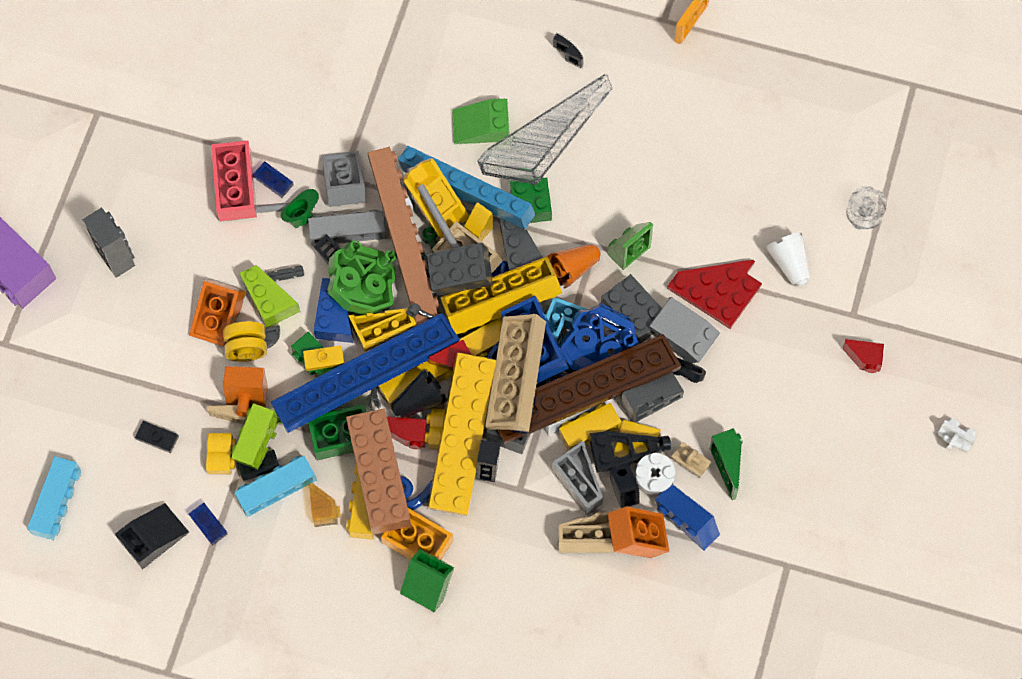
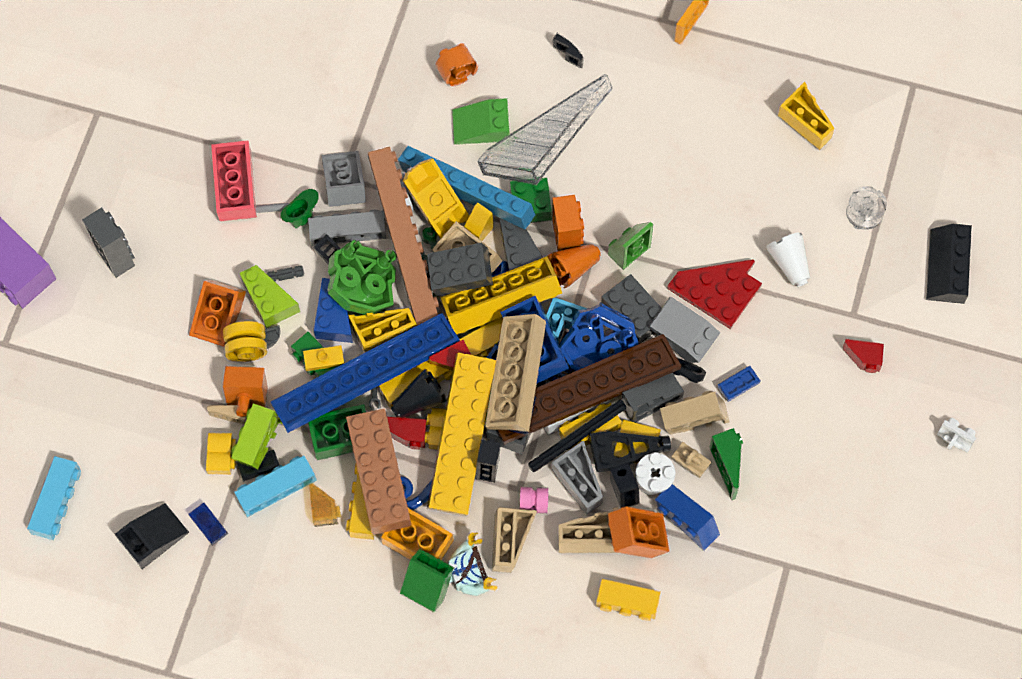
black plate [135,421,179,453] -> none
clear blue plate [253,161,294,198] -> none
dark grey hand [406,303,434,319] -> none
light grey bar [417,184,460,249] -> none
none -> orange brick [436,43,478,86]
none -> torso [448,532,497,596]
none -> tan wedge [492,507,537,573]
none -> bright pink wheel [520,487,548,513]
none -> black axle [528,400,626,472]
none -> orange brick [552,195,584,251]
none -> yellow brick [596,579,661,621]
none -> tan wedge [660,391,730,435]
none -> blue plate [717,366,761,402]
none -> yellow wedge [778,82,835,150]
none -> black slope [926,224,972,304]

